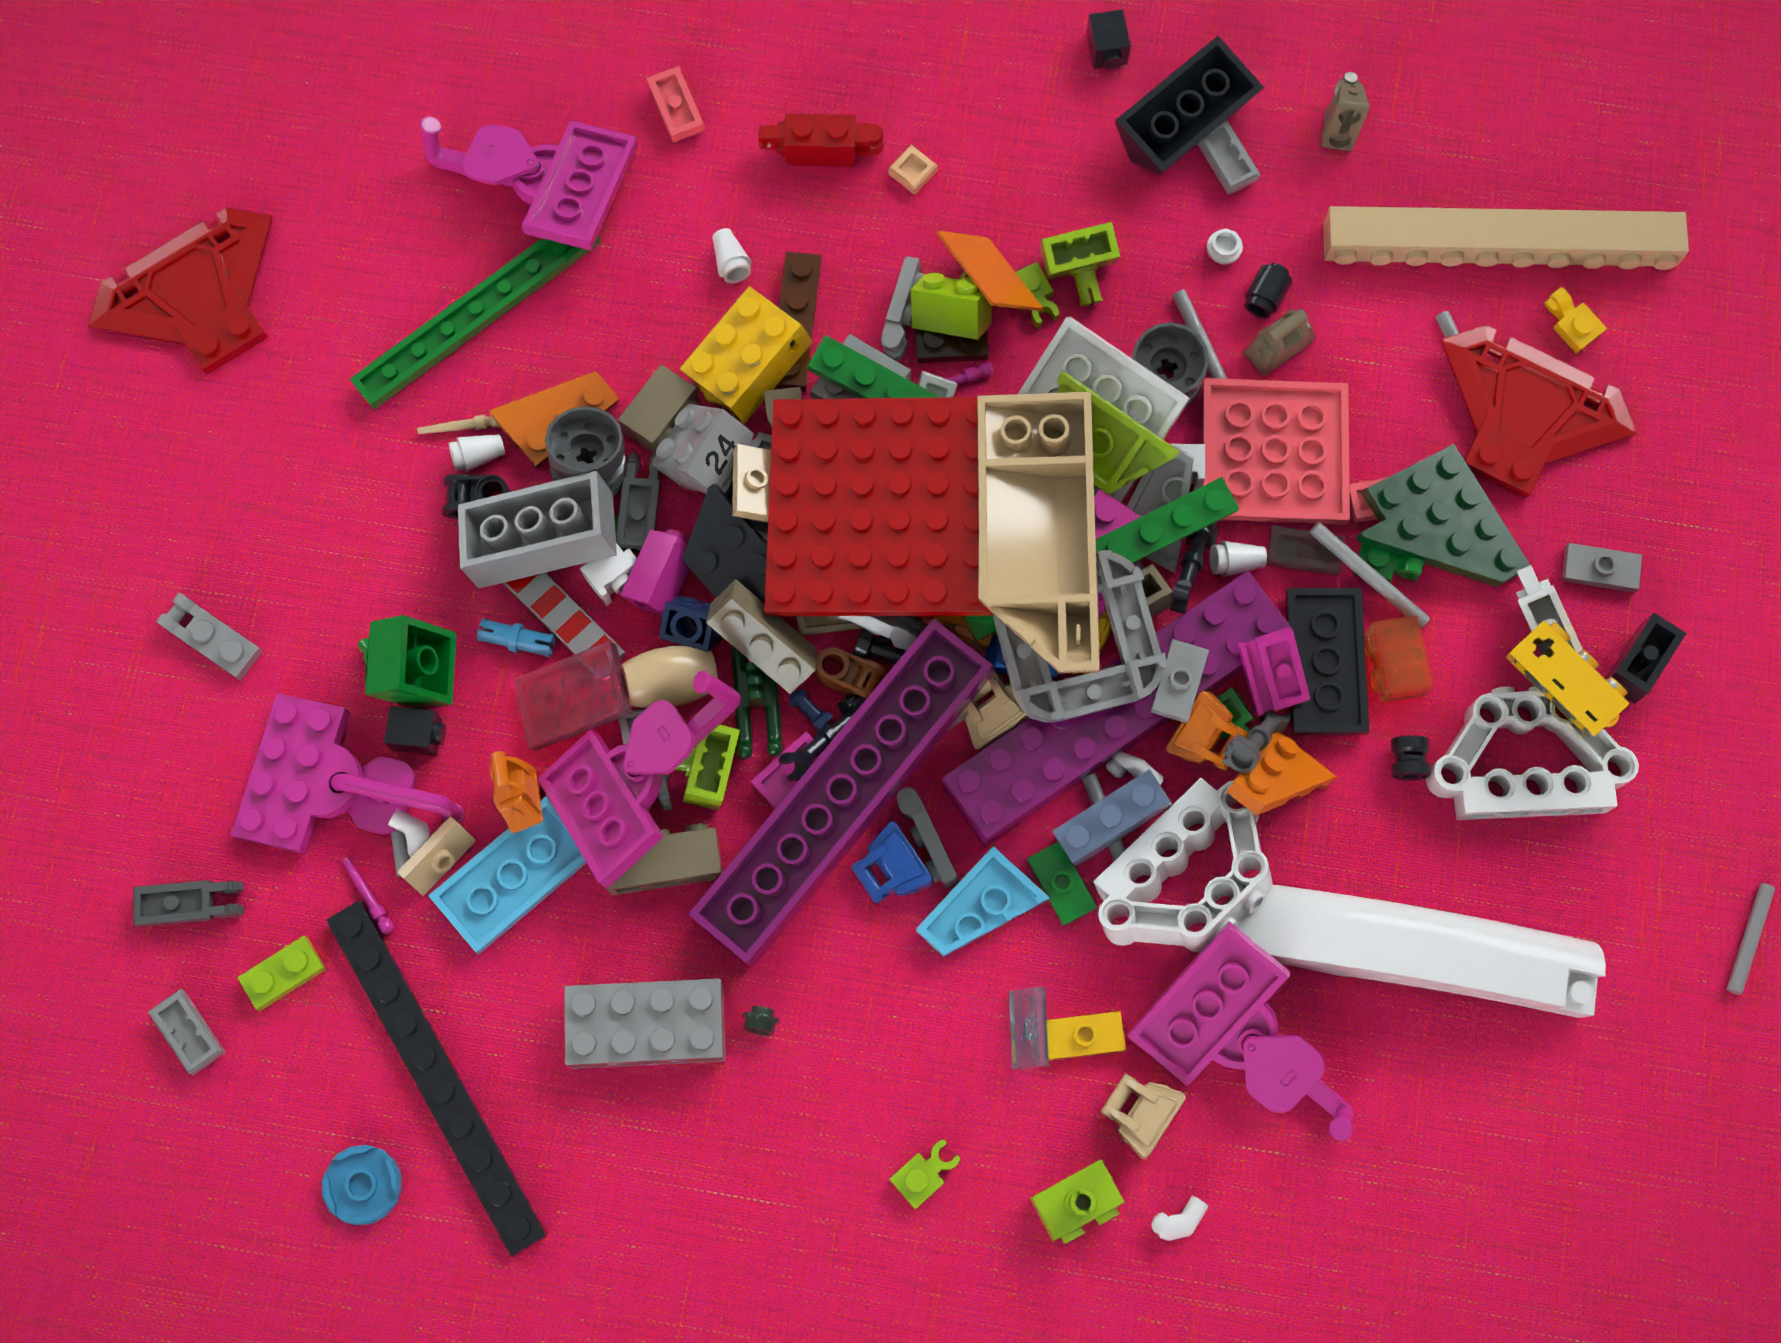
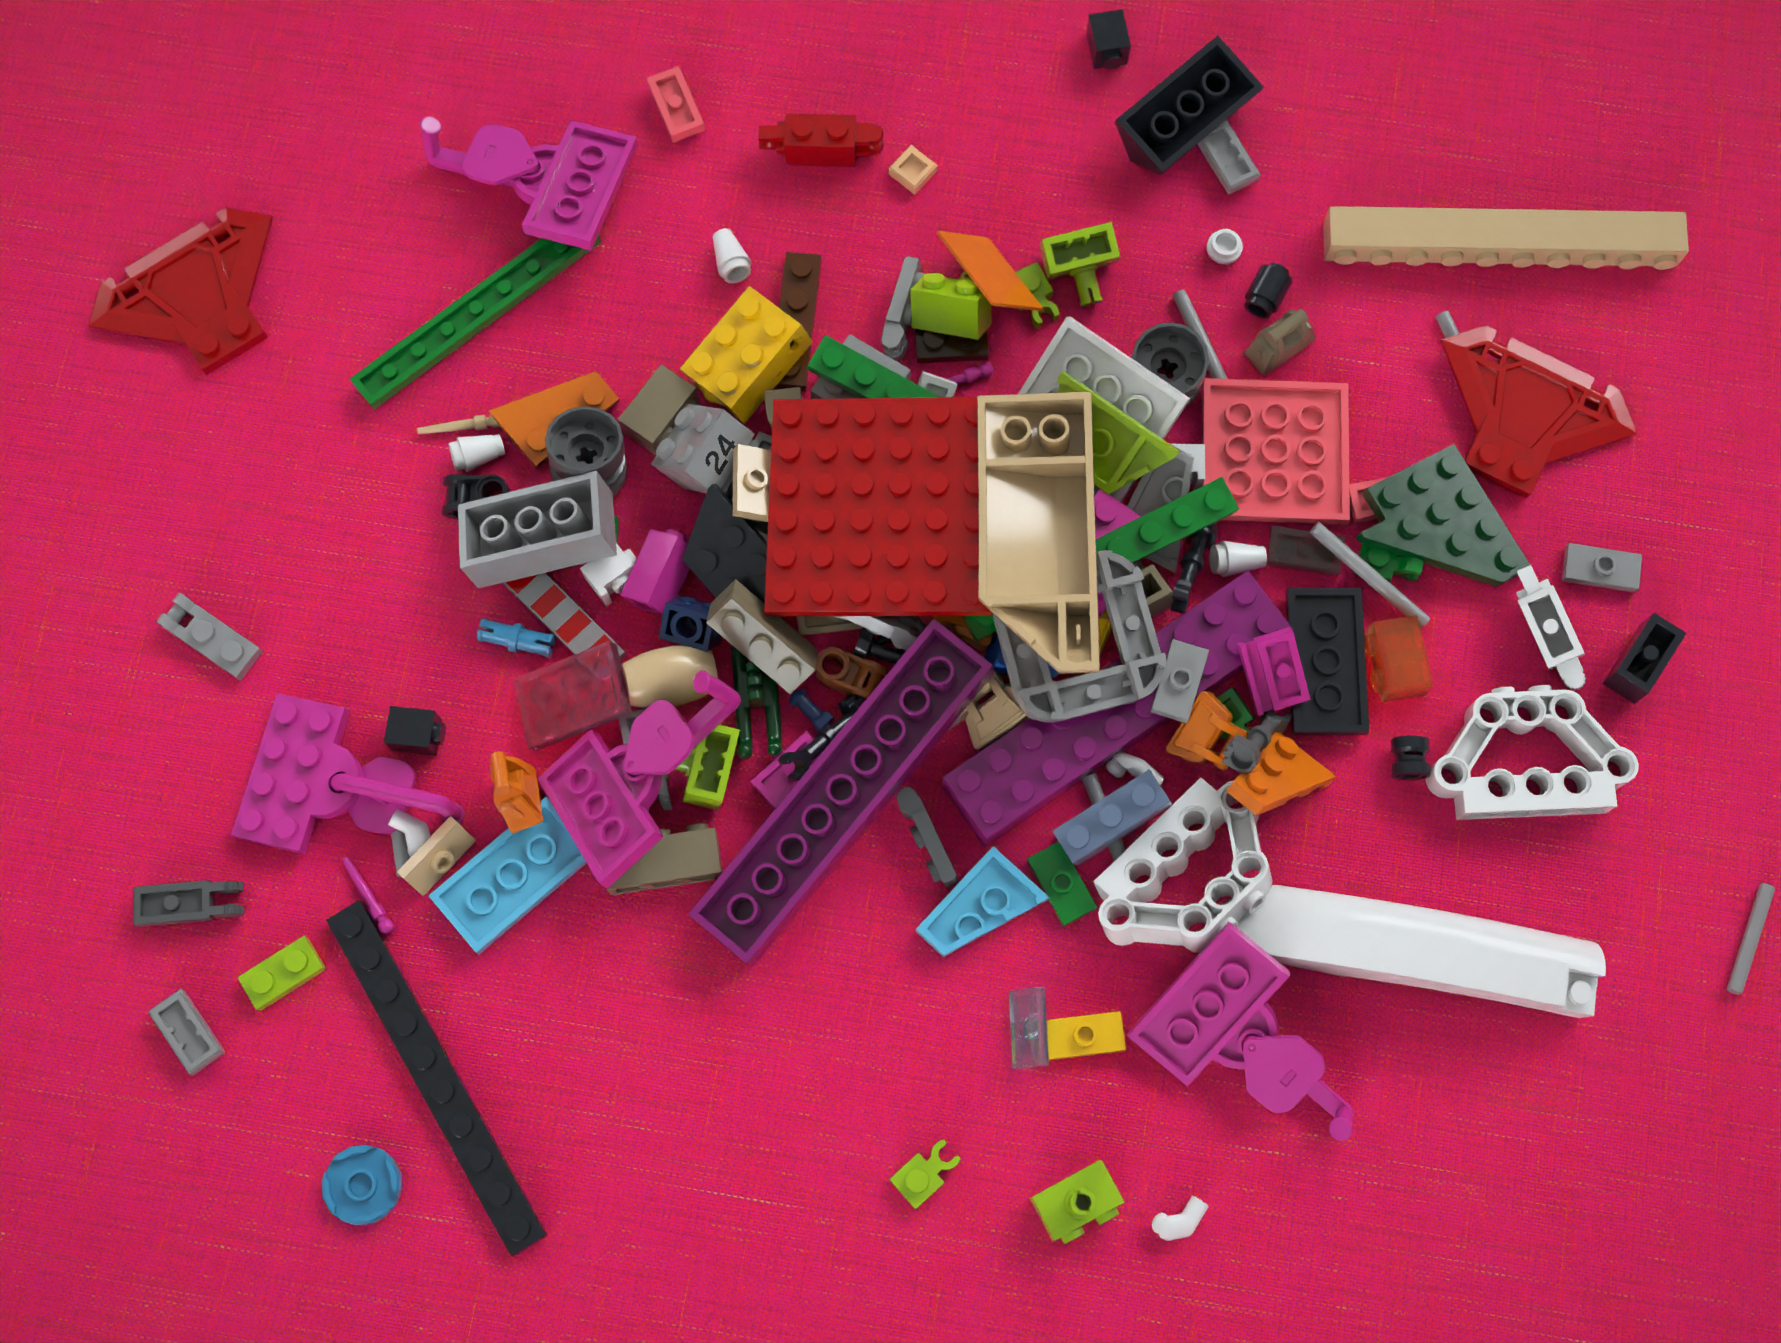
green piece [358,615,457,710] -> none
light grey brick [564,979,726,1069] -> none
dark grey hinge [616,453,661,552] -> none
plate [742,1006,780,1036] -> none
blue piece [851,821,933,904] -> none
tan piece [1100,1074,1185,1160] -> none
dark tan piece [1321,72,1369,151] -> none
yellow piece [1506,620,1630,738] -> none
yellow plate [1544,287,1607,354] -> none

